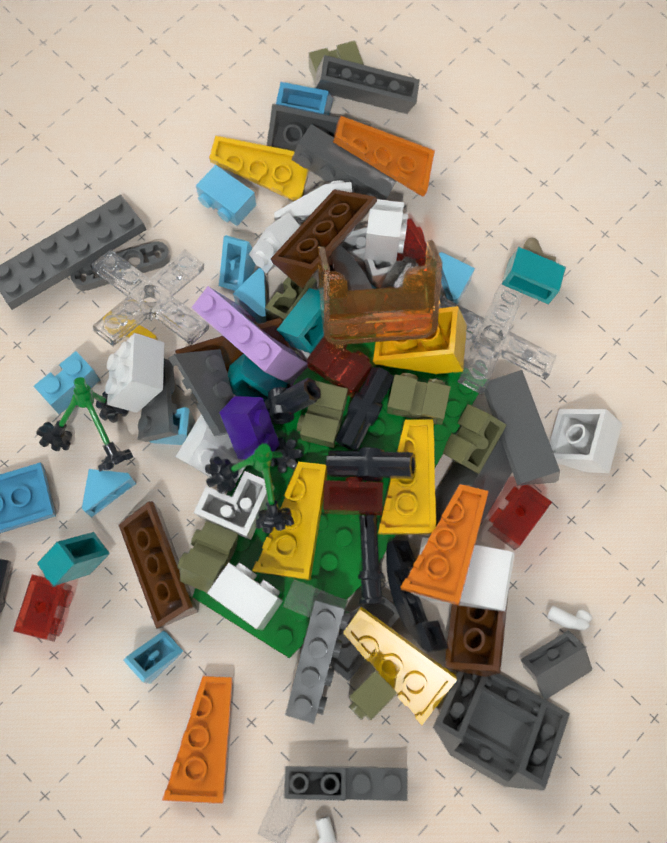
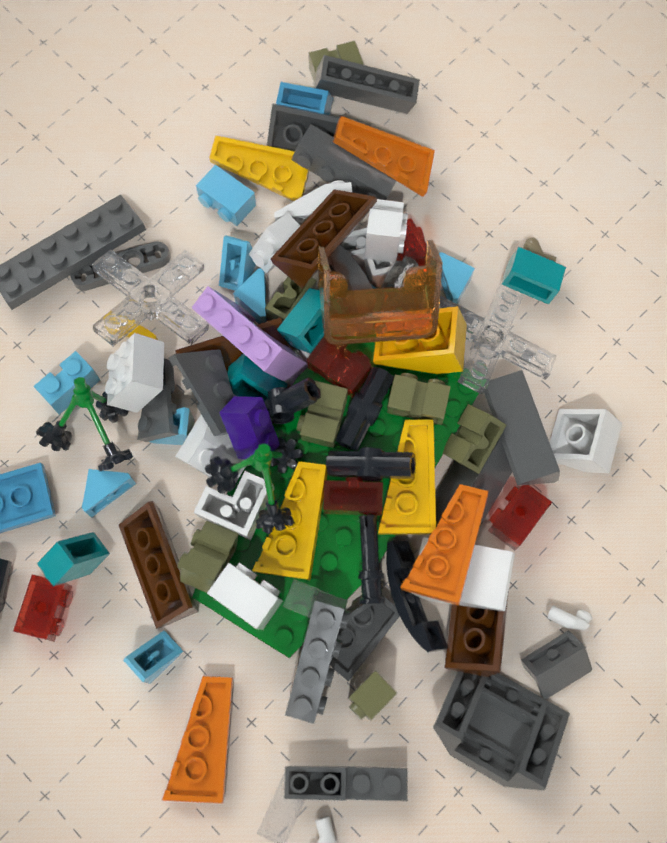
yellow wing [343,607,457,726] -> none

